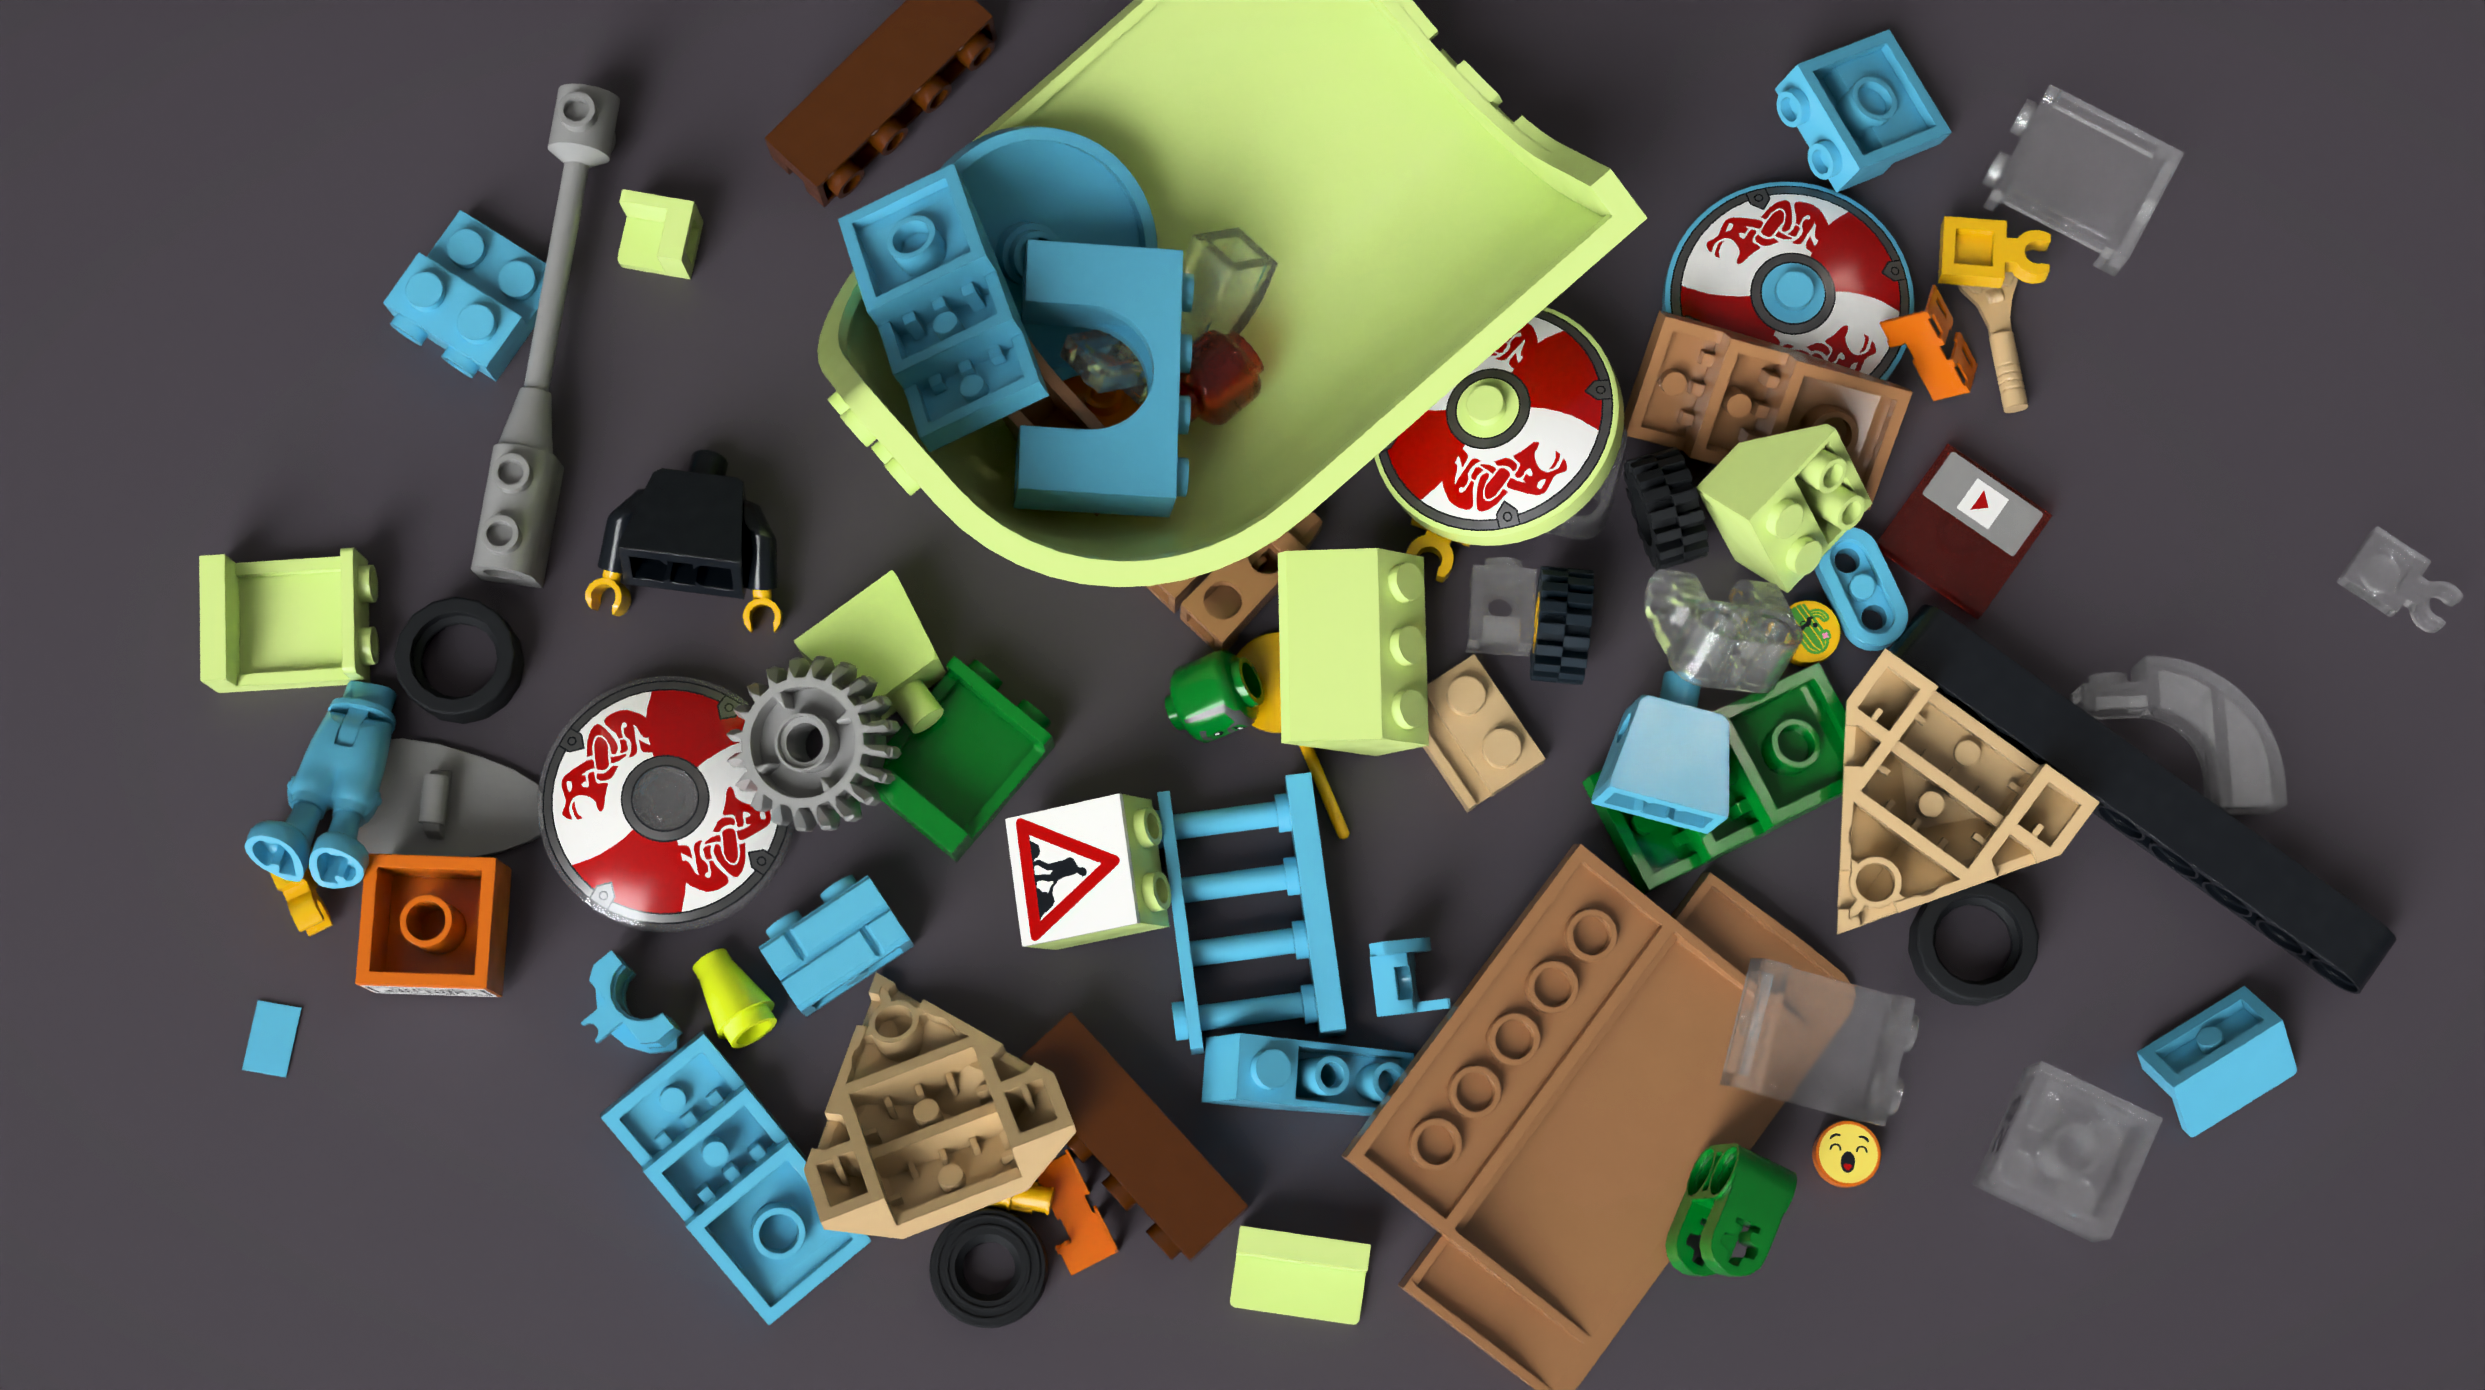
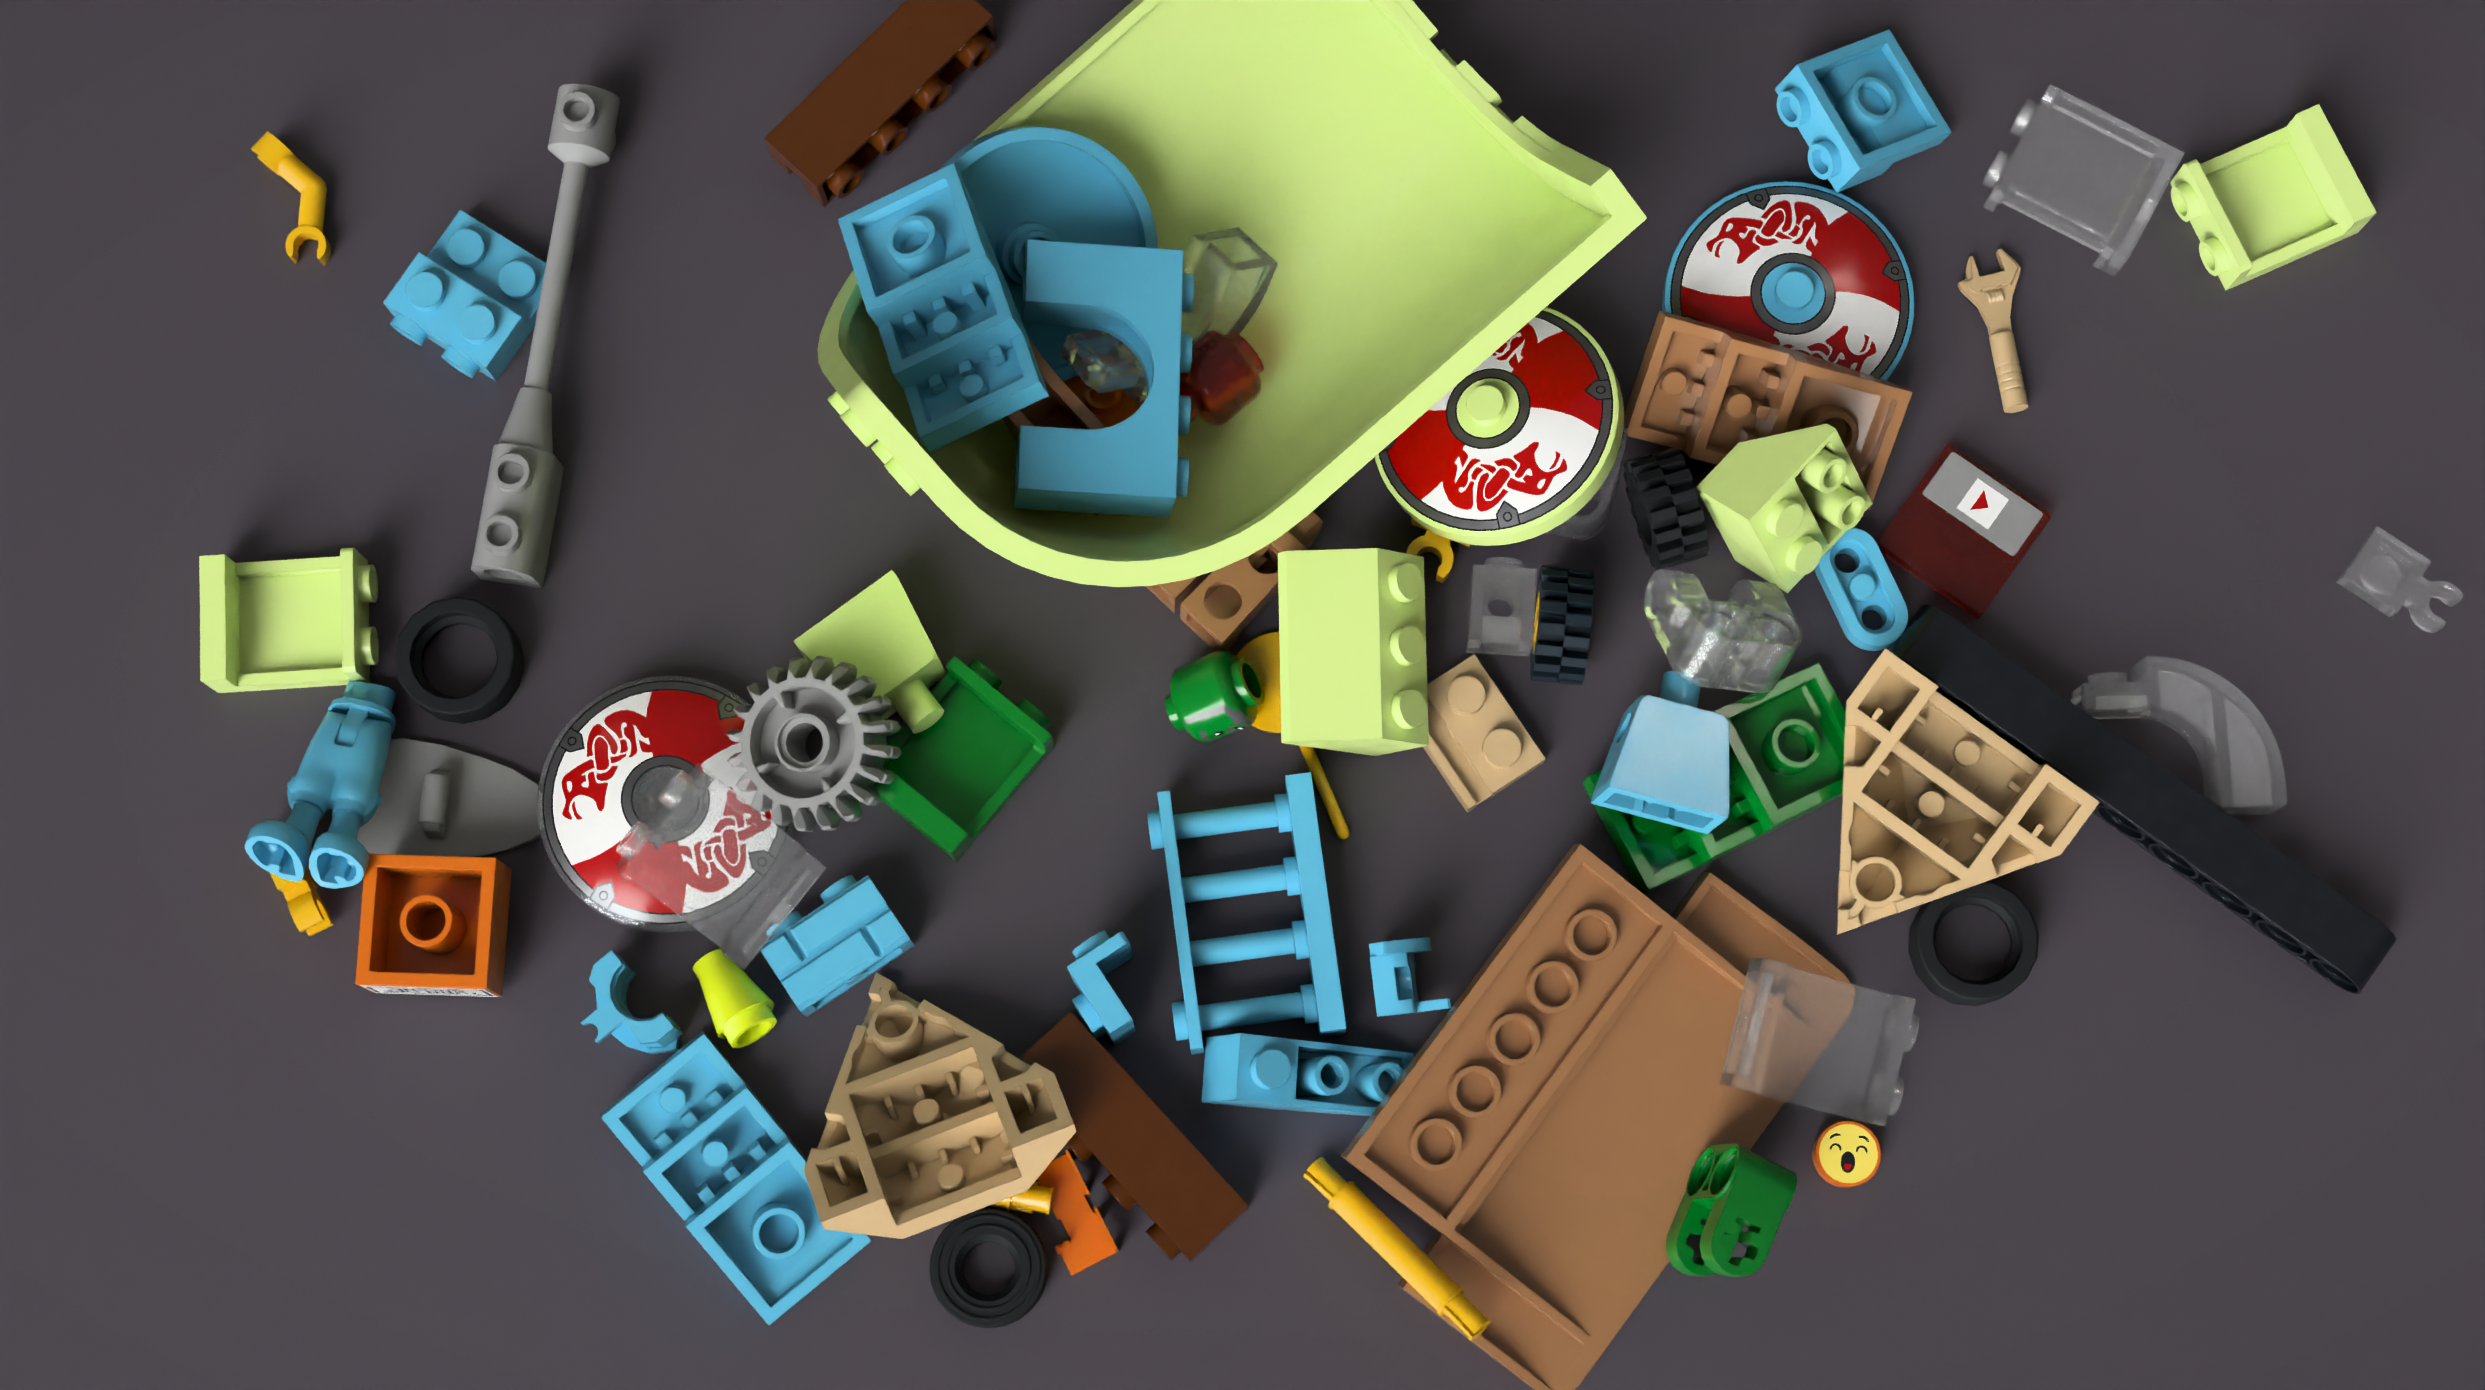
medium azure sticker [242,1000,302,1078] -> none
black torso [585,450,783,633] -> none
yellowish green panel [617,189,704,280] -> none
piece [1005,793,1171,950] -> none
yellowish green panel [1230,1226,1371,1325] -> none
tile [1774,600,1841,667] -> none
orange piece [1879,284,1978,401] -> none
yellow plate [1938,216,2051,288] -> none
clear brick [1973,1061,2163,1242] -> none
medium azure panel [2137,985,2297,1137] -> none
none -> yellow arm [251,131,331,266]
none -> clear panel [616,763,827,970]
none -> medium azure bracket [1067,930,1137,1046]
none -> yellow piece [1303,1157,1491,1341]
none -> yellowish green panel [2170,104,2377,290]

